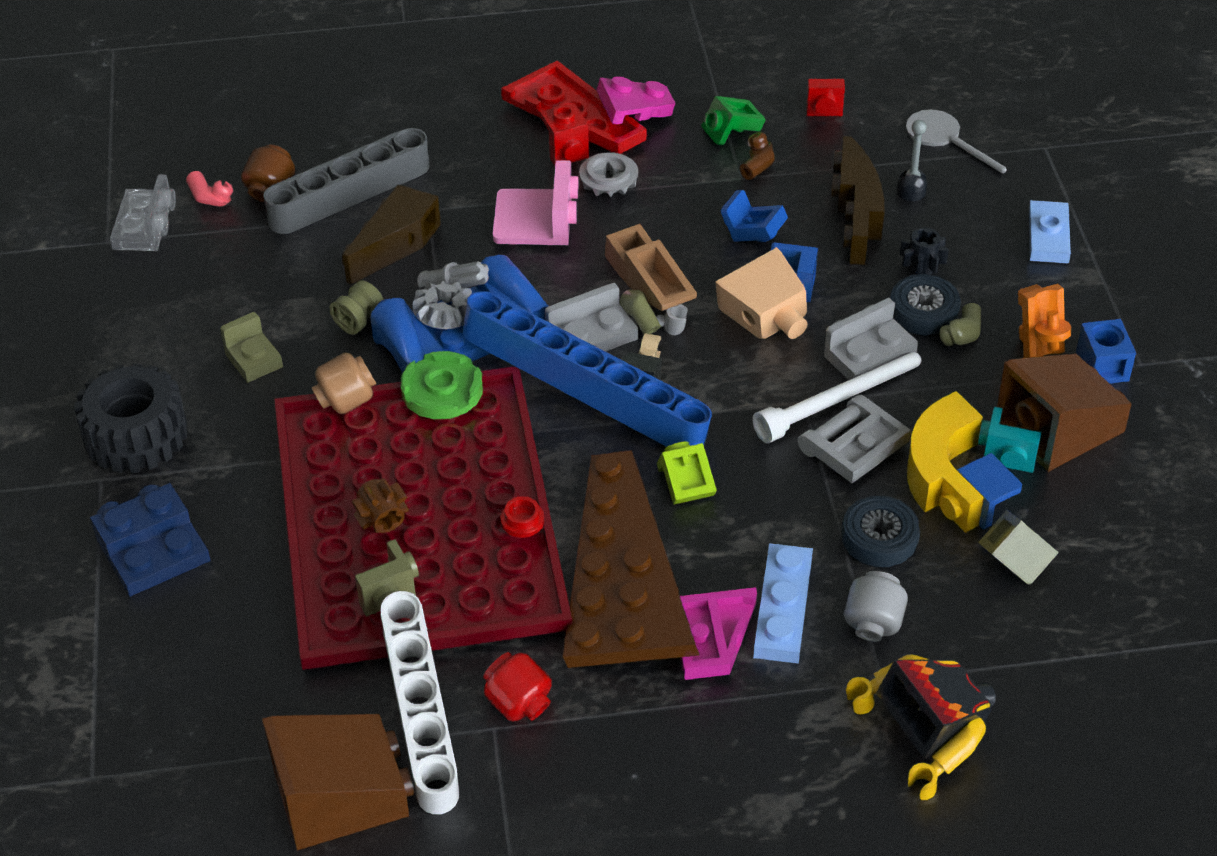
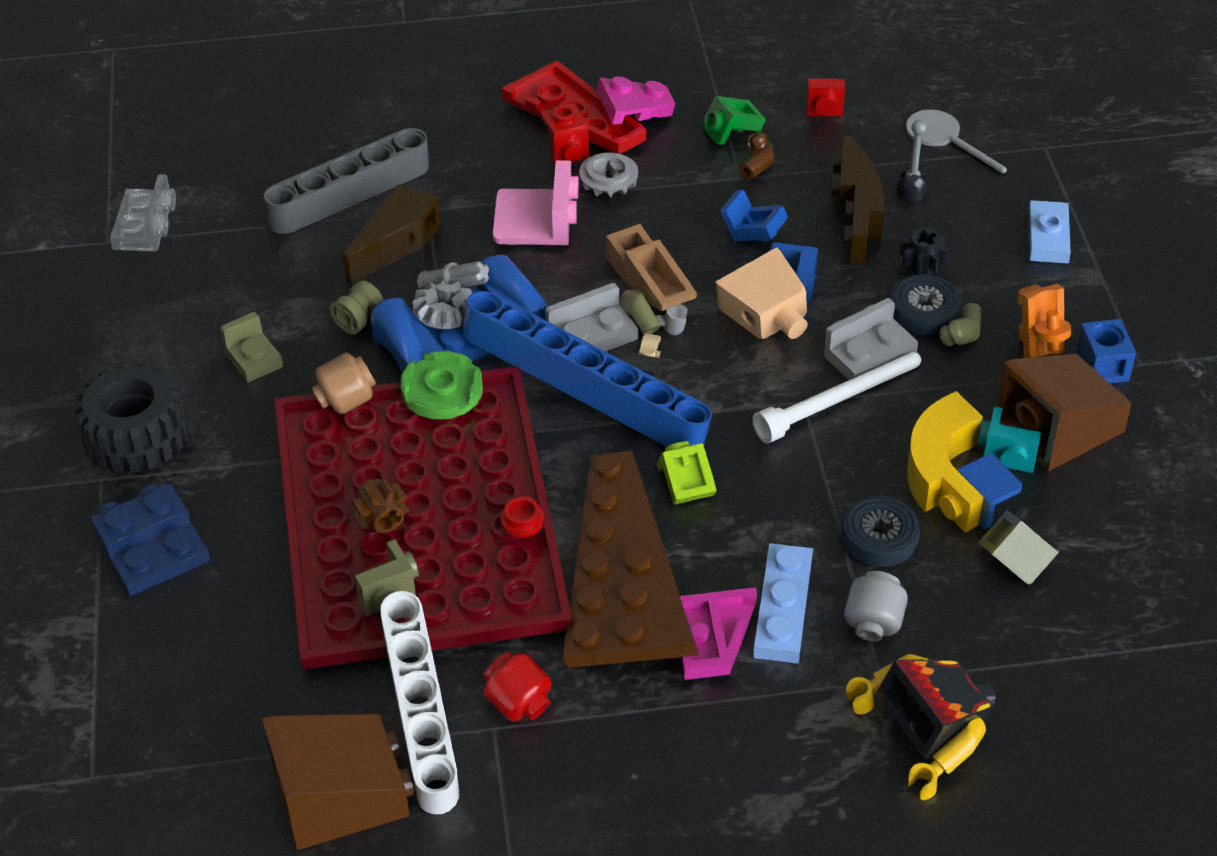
coral arm [186,171,233,207] -> none
reddish brown head [241,144,295,202] -> none
light grey plate [798,395,911,483] -> none

